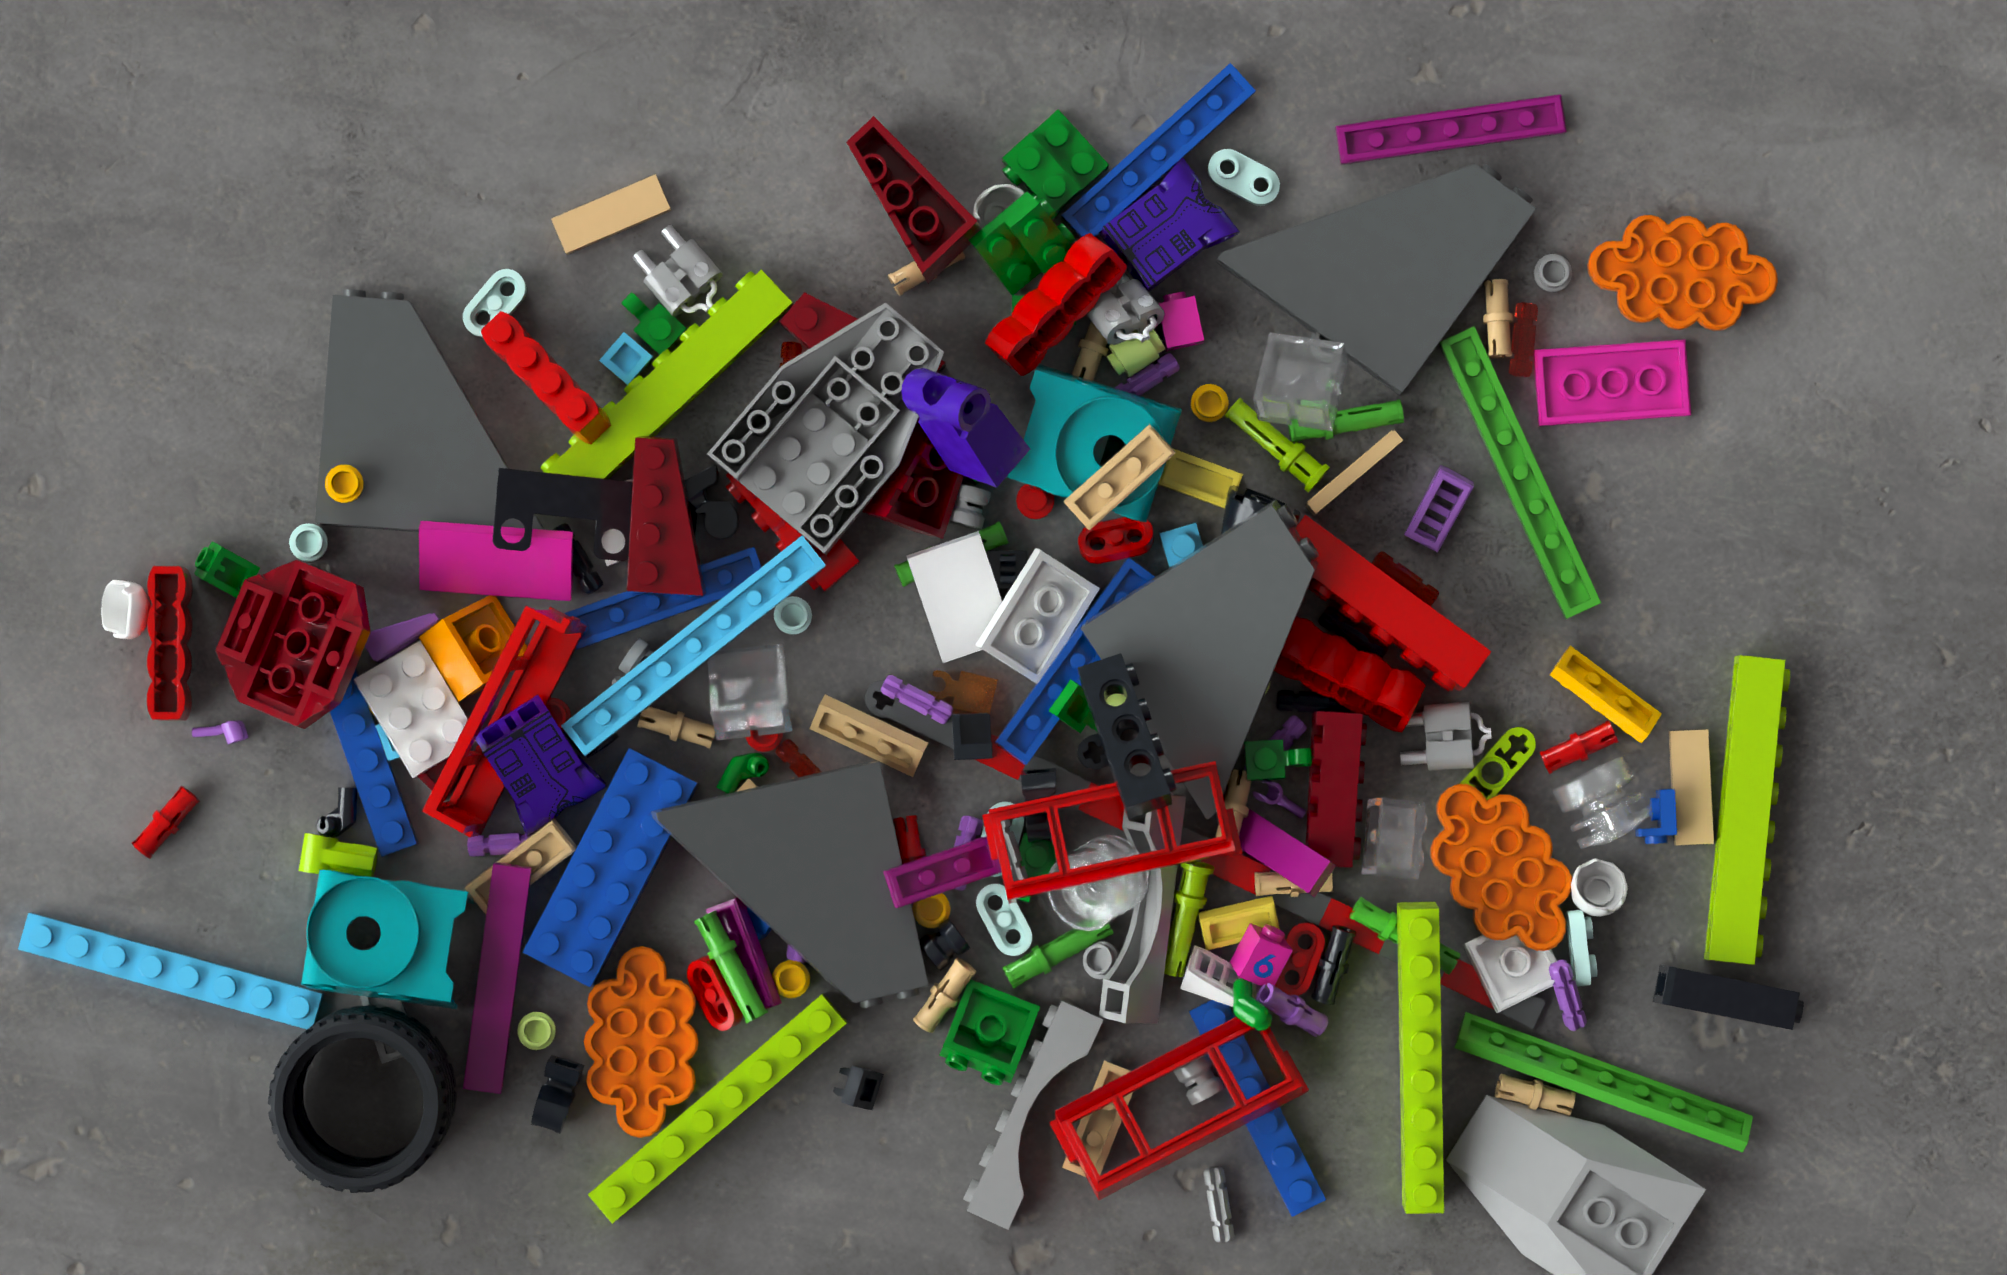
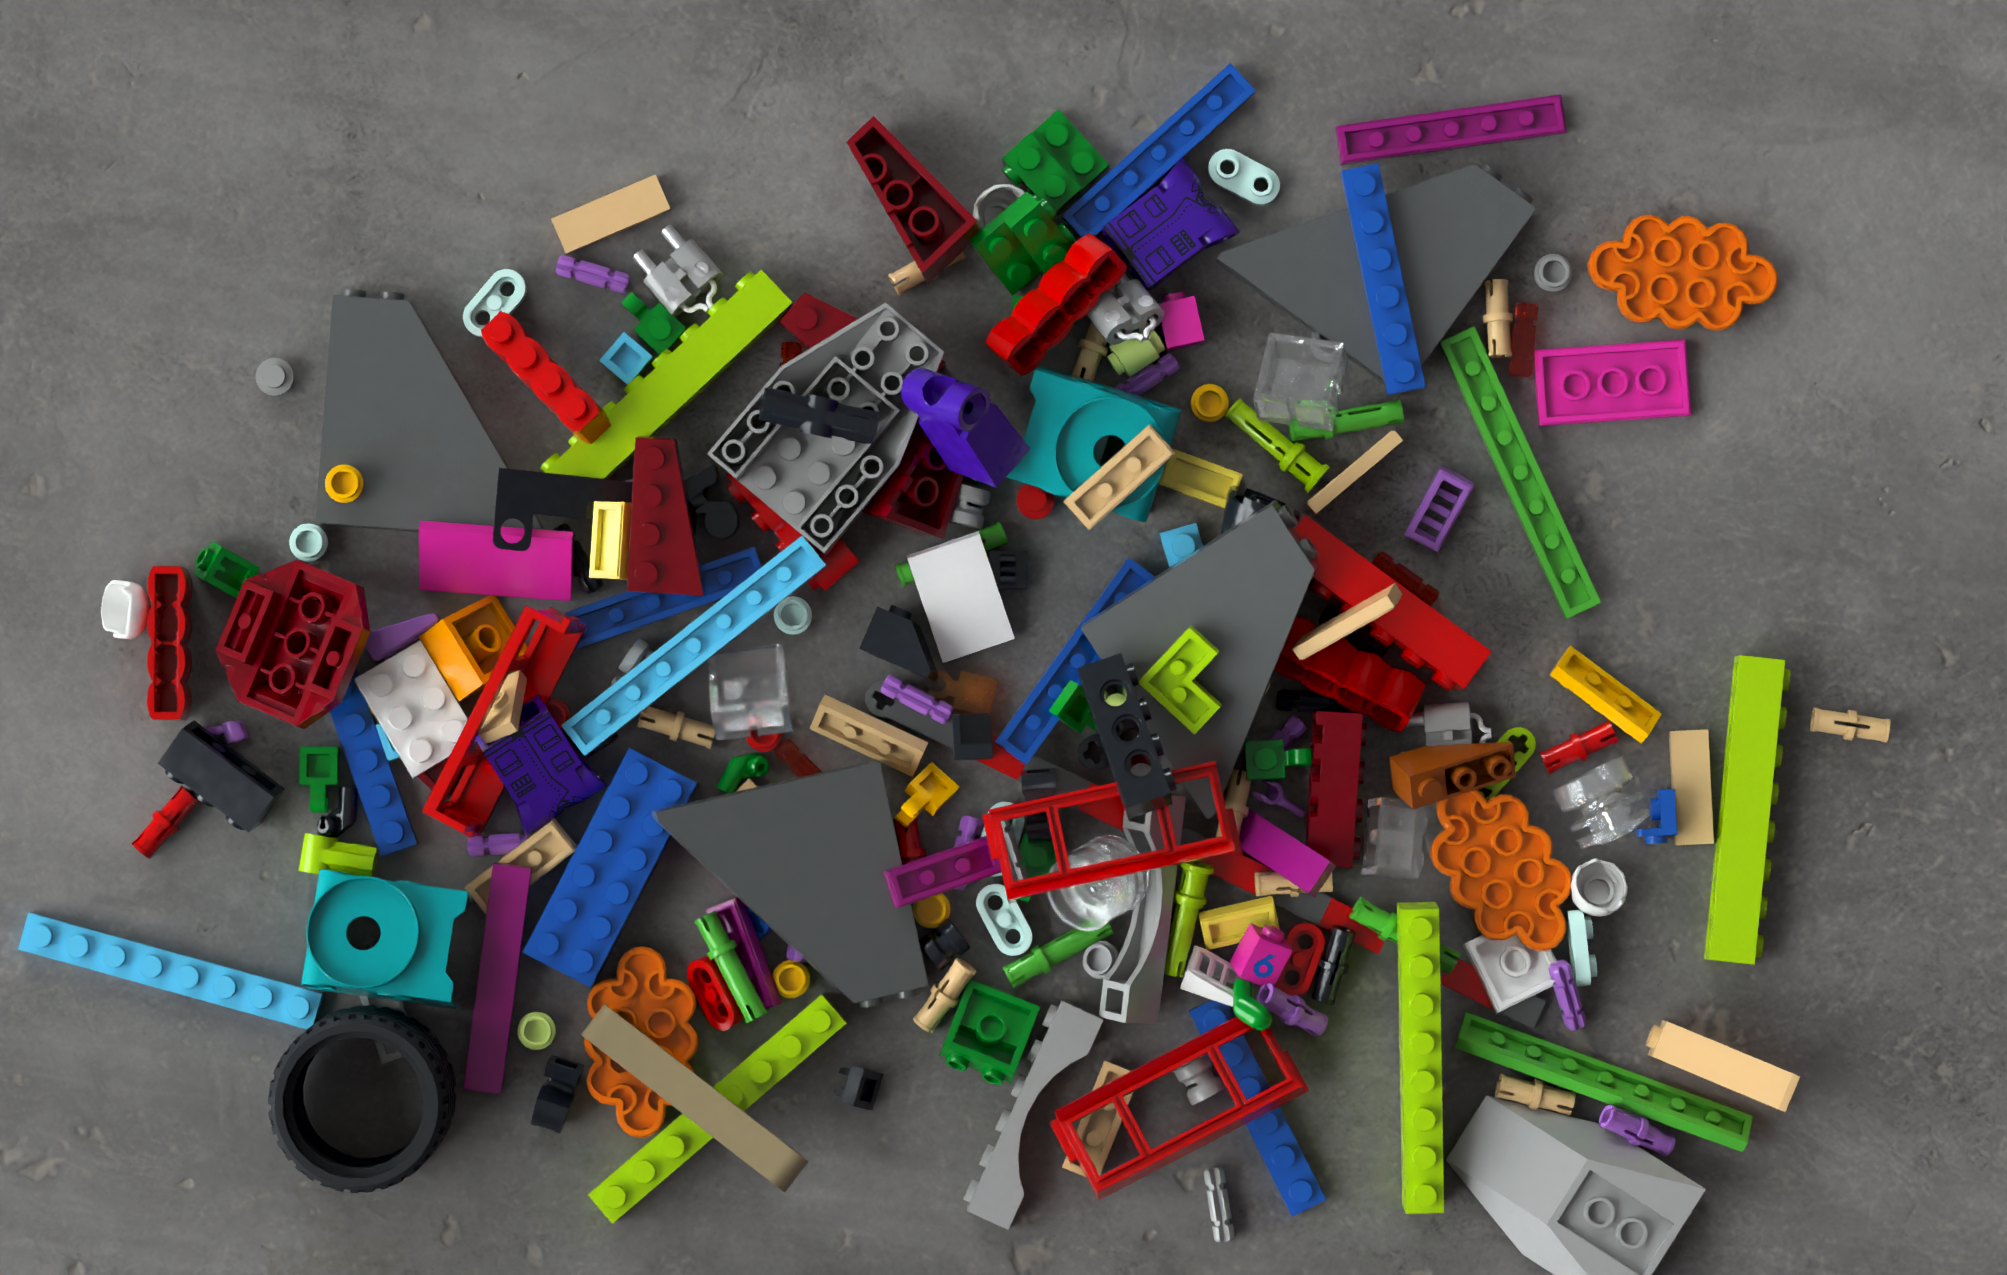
white plate [976,548,1100,684] -> none
red plate [1078,517,1154,564] -> none
black slope [1653,965,1804,1030] -> none
none -> black brick [157,720,285,832]
none -> light grey plate [256,358,294,396]
none -> green plate [299,747,340,813]
none -> tan plate [479,670,527,744]
none -> medium lavender axle [556,255,630,294]
none -> dark tan beam [581,1004,809,1192]
none -> light yellow tile [589,501,632,580]
none -> black piece [758,388,879,444]
none -> black slope [859,605,939,682]
none -> yellow plate [895,762,960,828]
none -> lime plate [1139,625,1222,735]
none -> tan tile [1293,583,1402,660]
none -> blue plate [1340,163,1426,396]
none -> dark orange slope [1390,742,1516,810]
none -> medium lavender pin [1599,1105,1676,1157]
none -> tan slope [1646,1020,1800,1112]
none -> tan pin [1810,707,1891,743]

